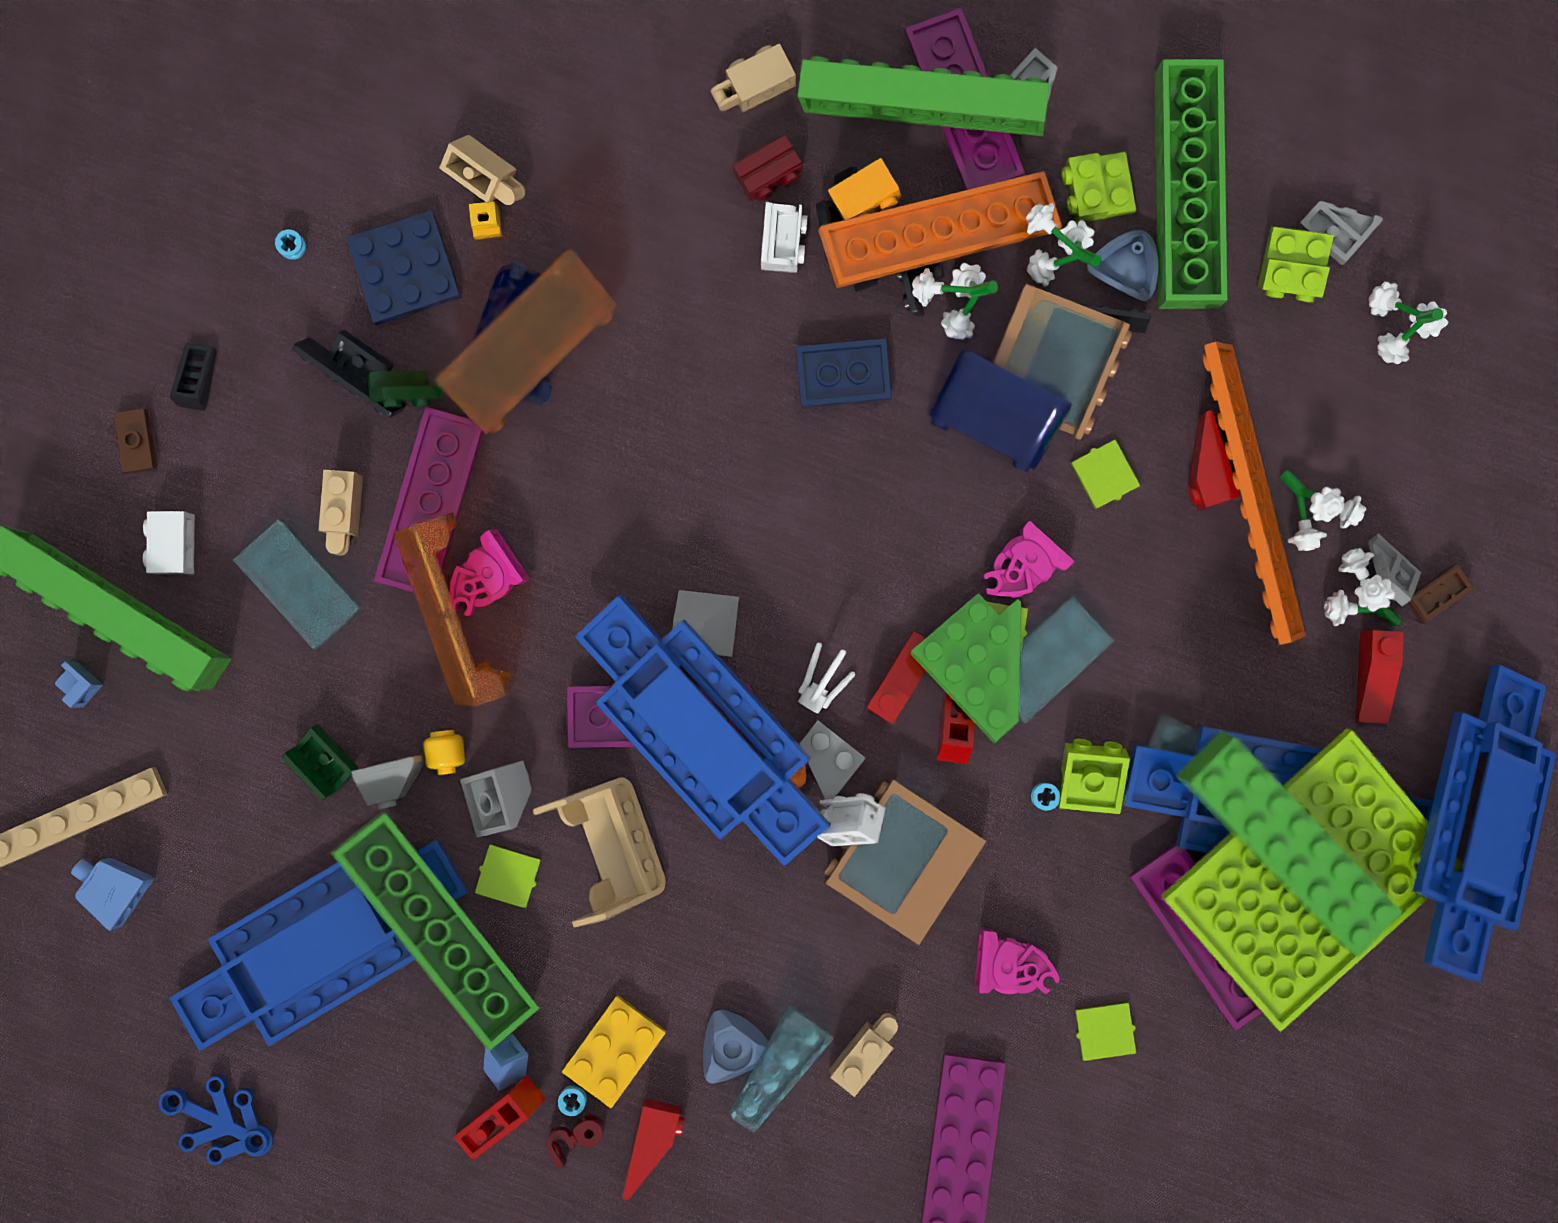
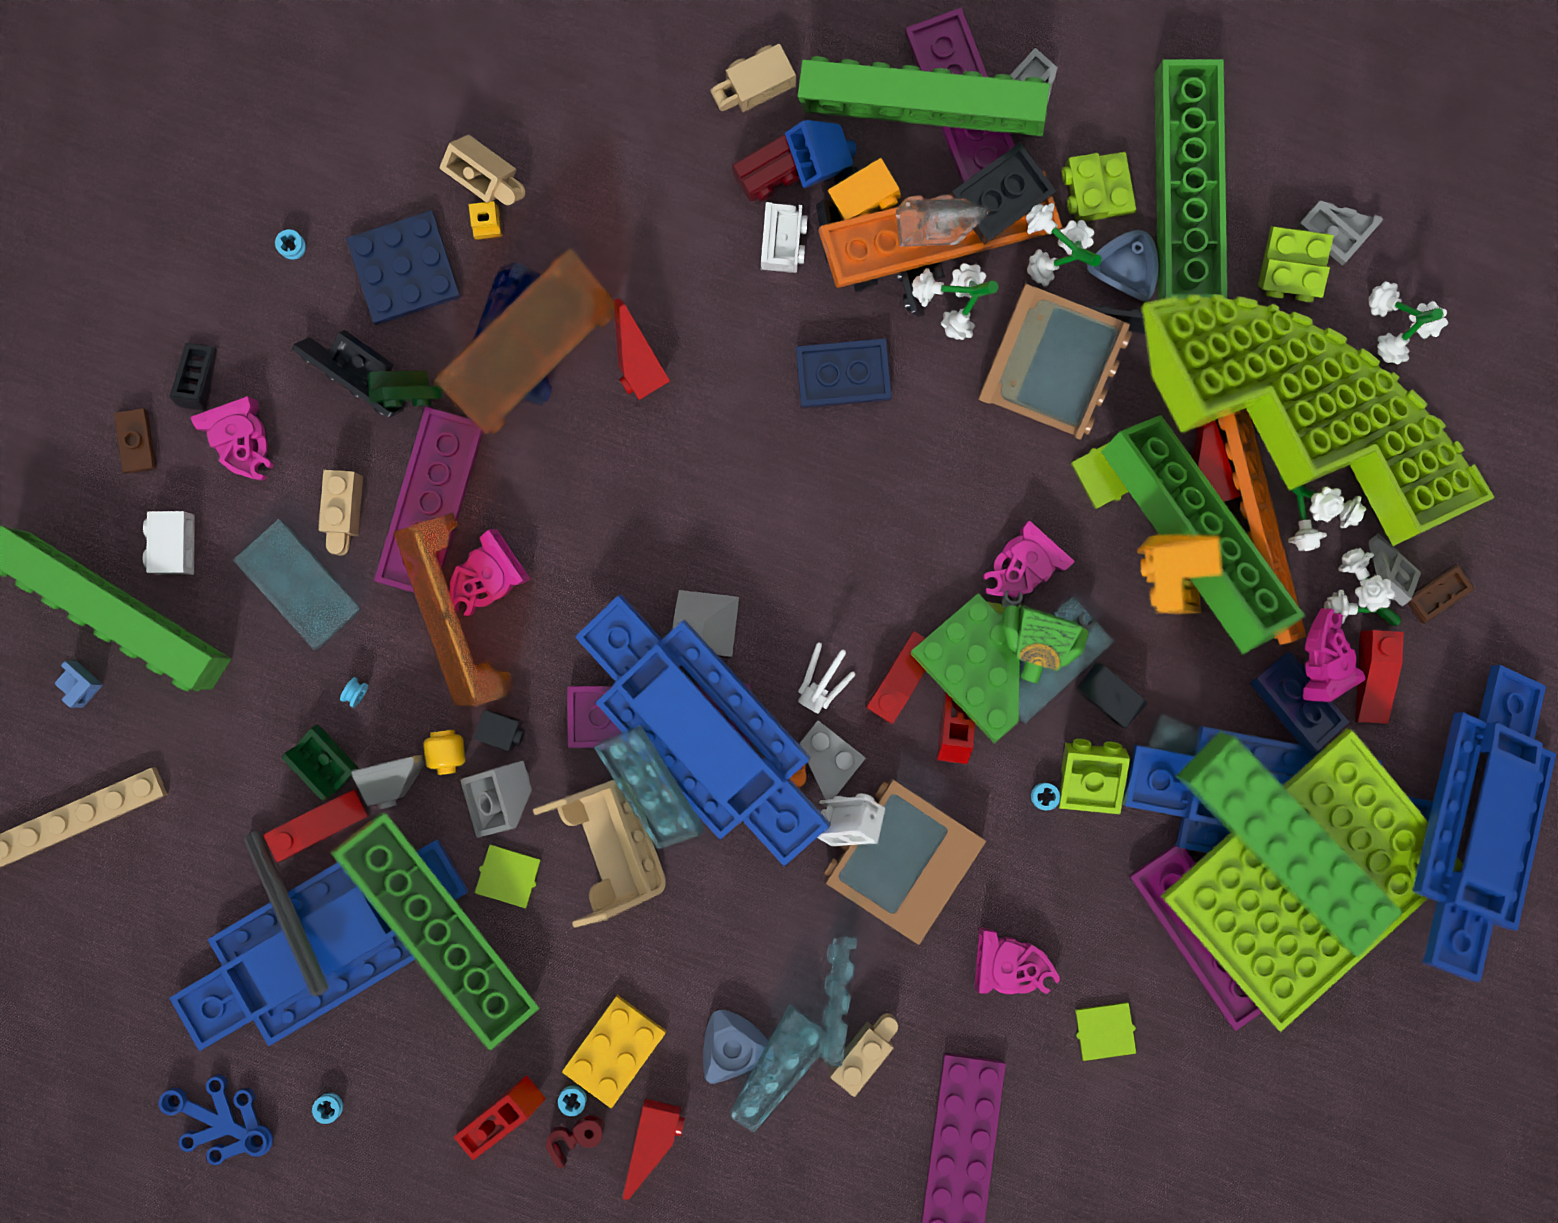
medium blue torso [71,858,155,931] -> none
medium blue panel [483,1033,528,1091] -> none
clear blue windscreen [928,348,1073,473] -> none
none -> dark pink piece [190,396,274,481]
none -> dark grey axle [244,831,329,996]
none -> red slope [263,789,369,862]
none -> medium azure bush [312,1092,344,1124]
none -> medium azure bush [340,677,368,708]
none -> black brick [474,709,525,751]
none -> clear light blue plate [594,725,705,849]
none -> red slope [614,298,670,400]
none -> blue torso [785,120,857,188]
none -> clear light blue wing [820,937,857,1067]
none -> clear slope [896,195,988,247]
none -> black plate [948,142,1057,245]
none -> bright green torso [1002,590,1096,683]
none -> black piece [1076,662,1148,728]
none -> bright green brick [1101,415,1305,654]
none -> light orange piece [1137,535,1222,615]
none -> lime brick [1142,295,1495,546]
none -> dark blue plate [1250,650,1349,756]
none -> dark pink piece [1303,608,1366,702]

